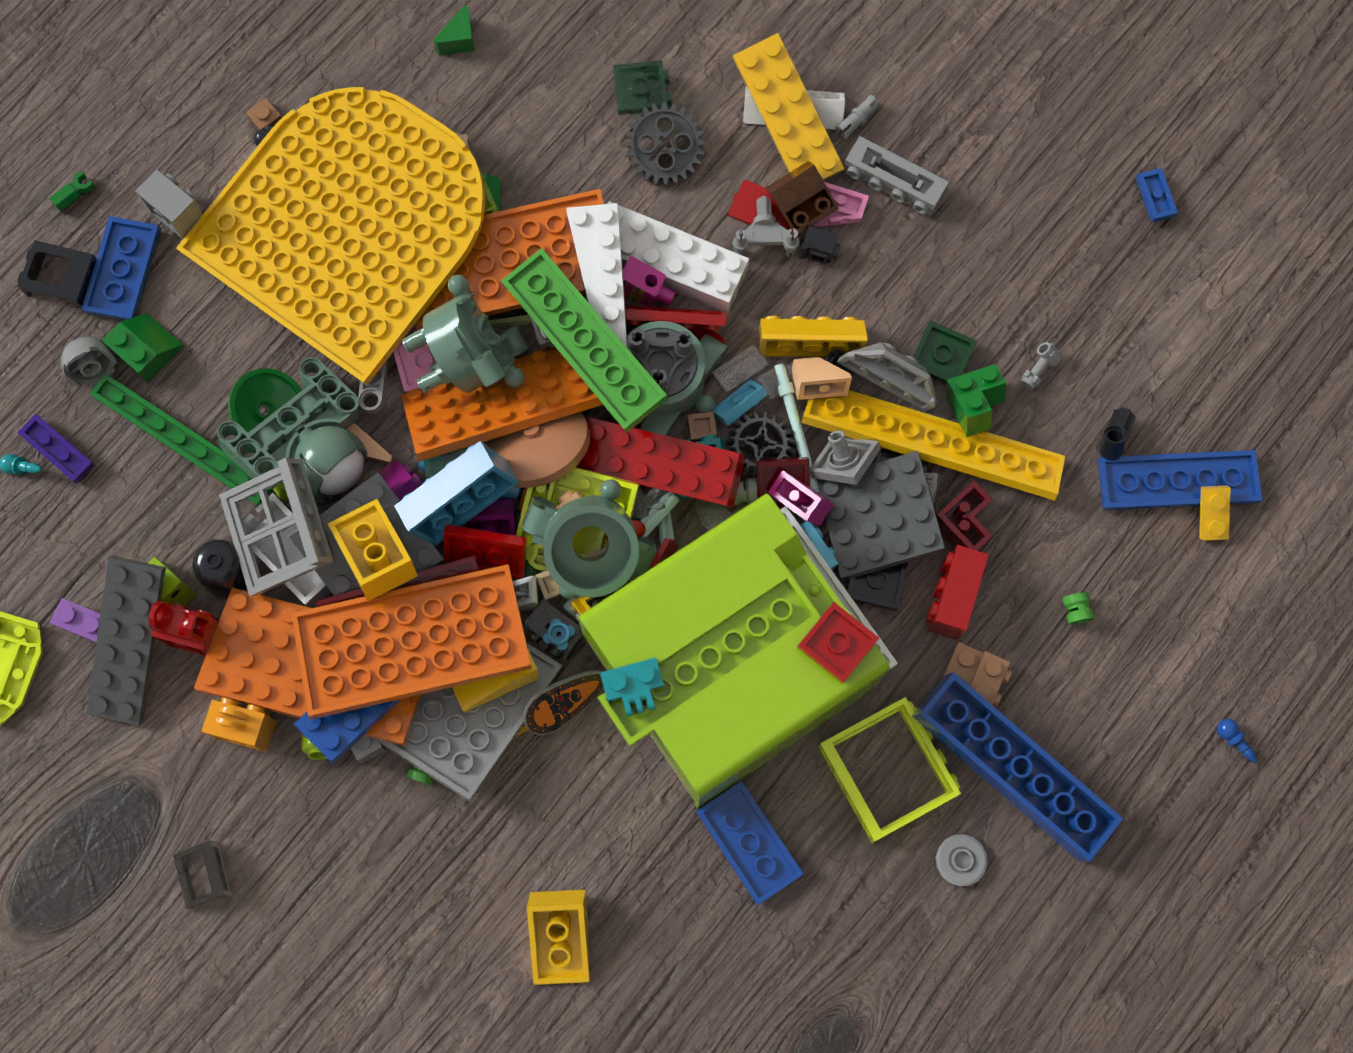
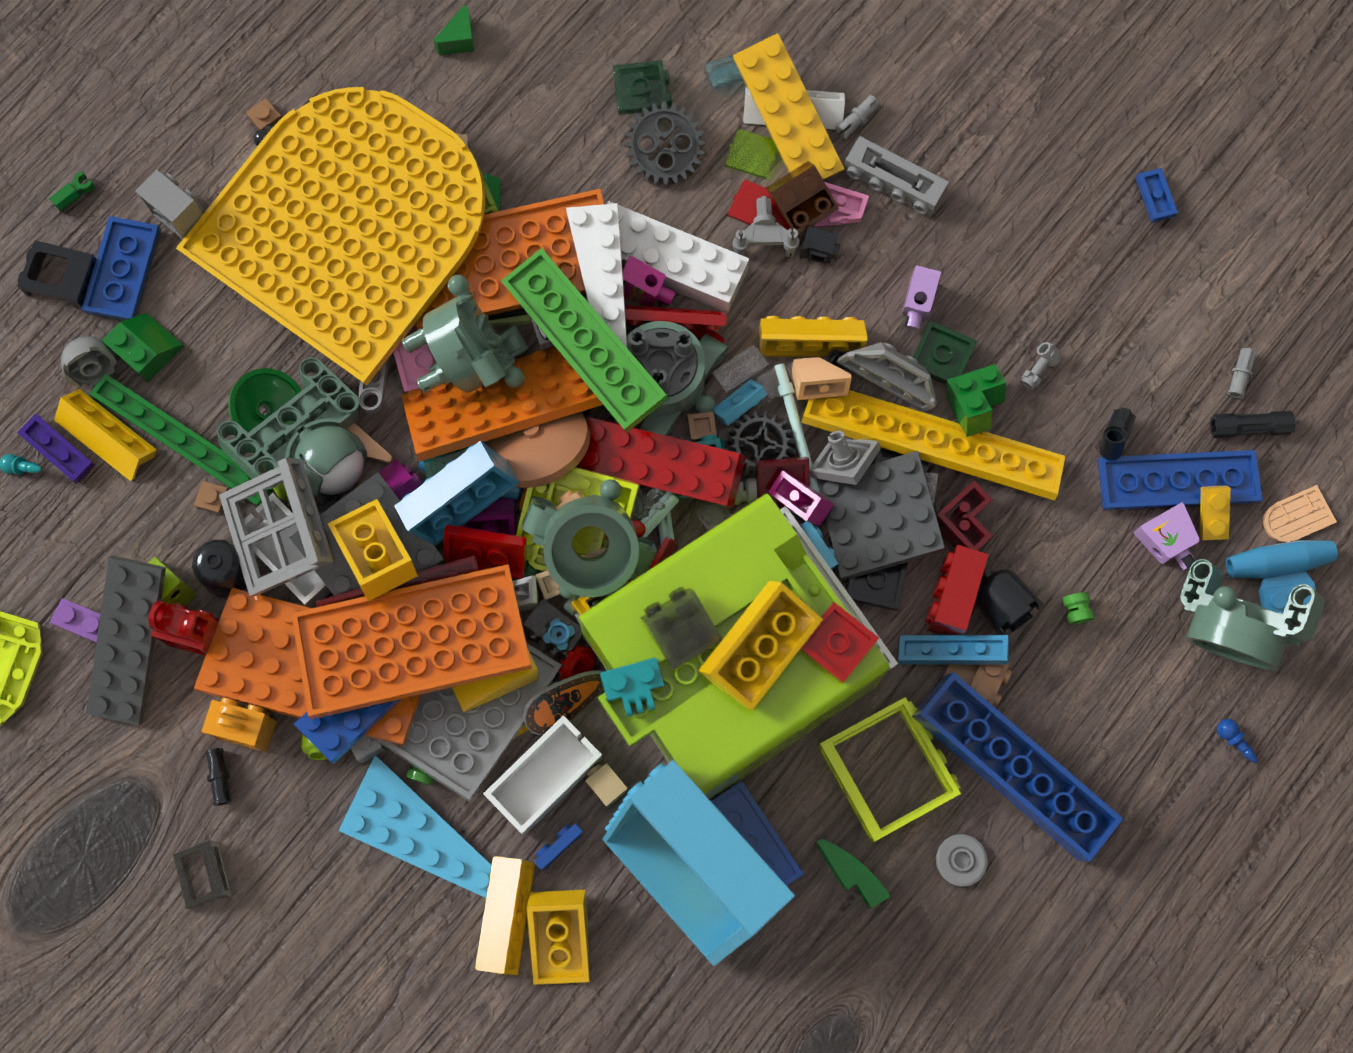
none -> yellow panel [54,389,157,481]
none -> medium nougat plate [194,481,245,515]
none -> black pin [205,748,232,806]
none -> medium azure wing [339,755,492,898]
none -> panel [475,856,535,976]
none -> white piece [483,715,603,836]
none -> blue plate [534,823,584,871]
none -> red gear [558,645,596,680]
none -> tan brick [585,763,628,808]
none -> medium azure door [602,760,795,966]
none -> clear smoke plate [640,587,722,670]
none -> yellow slope [698,581,823,711]
none -> clear light blue plate [704,55,743,90]
none -> clear neon green piece [725,129,777,179]
none -> green slope [815,838,890,909]
none -> dark azure plate [898,635,1010,665]
none -> lavender torso [902,265,941,330]
none -> black cylinder [975,569,1043,635]
none -> lavender torso [1133,502,1200,571]
none -> sand green piece [1180,559,1325,671]
none -> black axle [1210,411,1296,438]
none -> dark azure plate [1226,540,1338,614]
none -> light grey axle [1227,348,1256,399]
none -> light nougat window [1263,485,1337,543]

